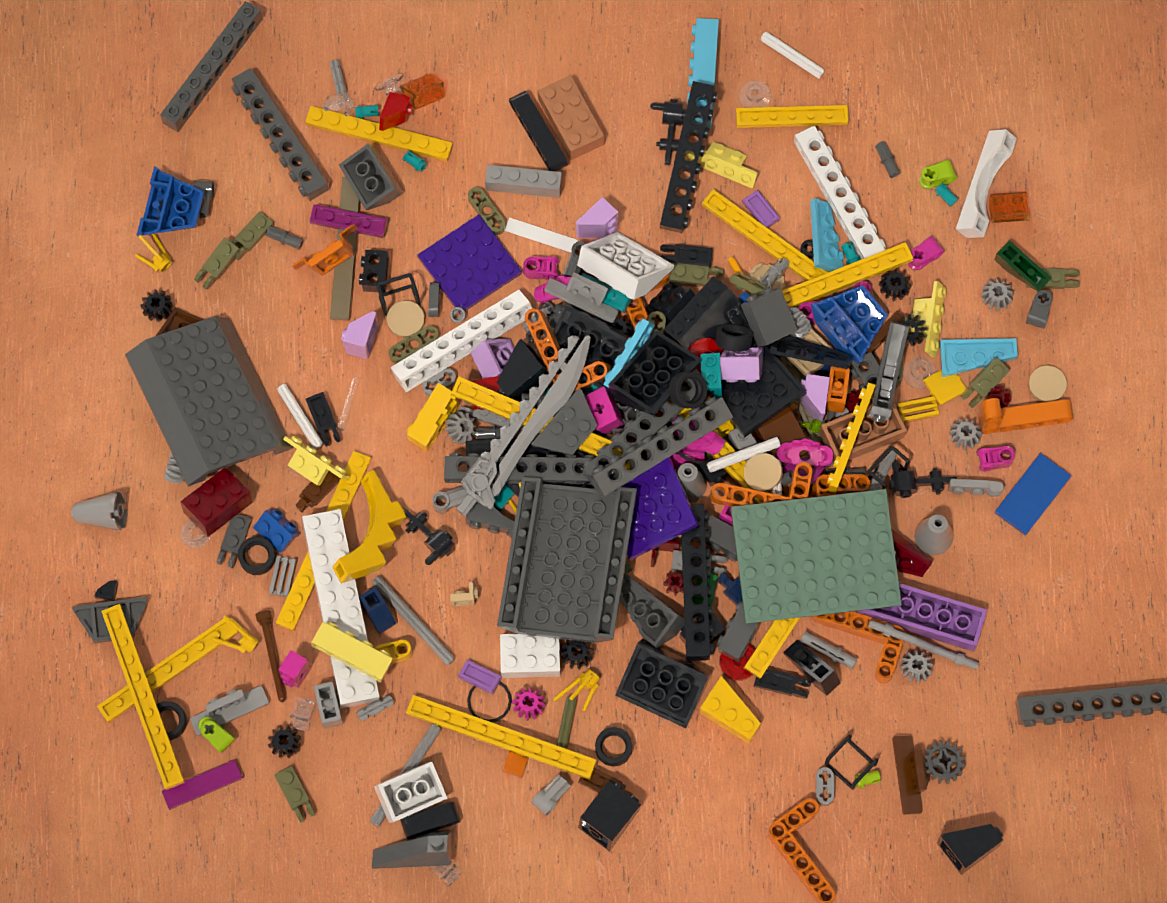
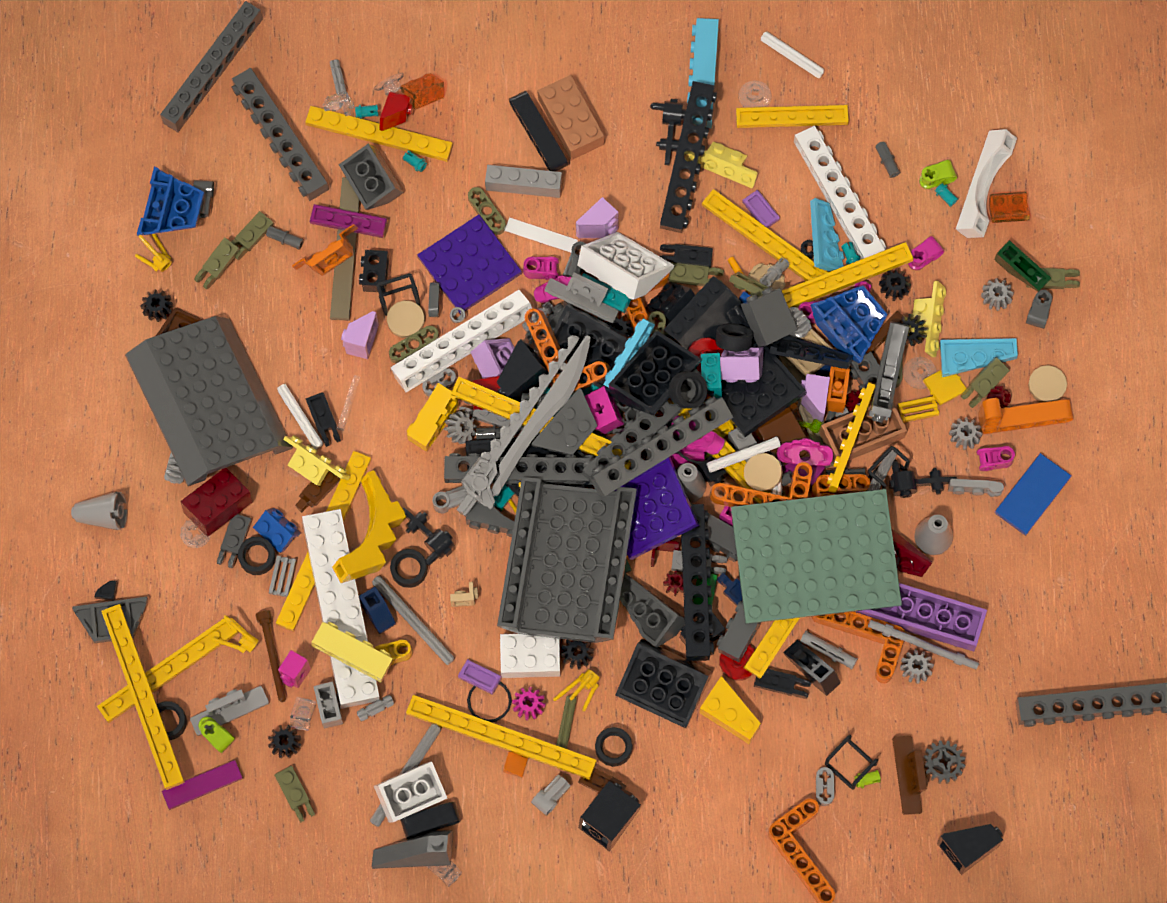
none -> black tyre [390,549,427,588]

